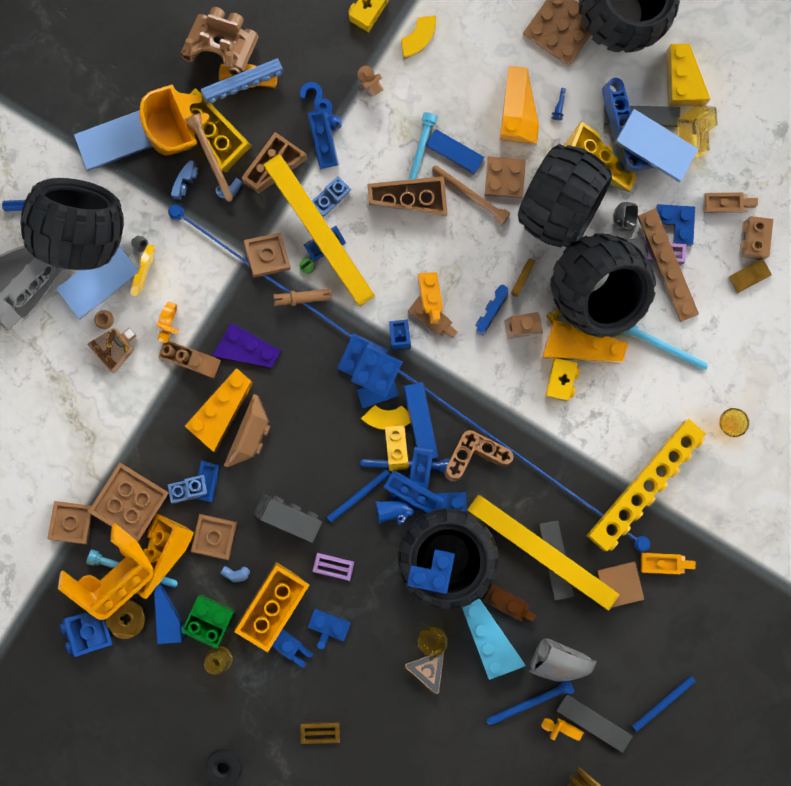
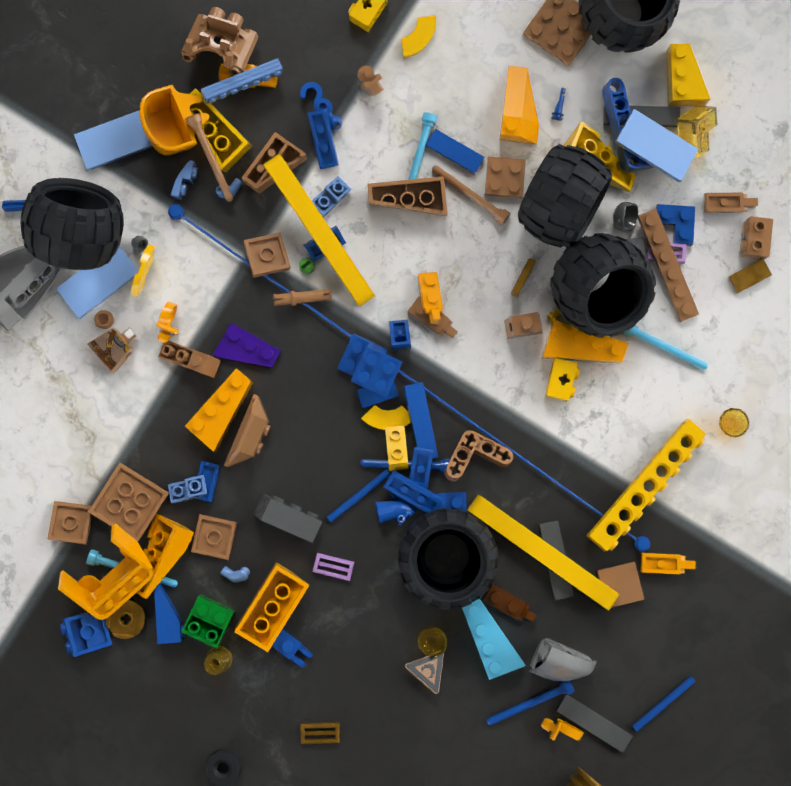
blue plate [308,608,351,649] -> none
blue plate [407,549,455,594] -> none
blue hinge [475,284,508,336] -> none

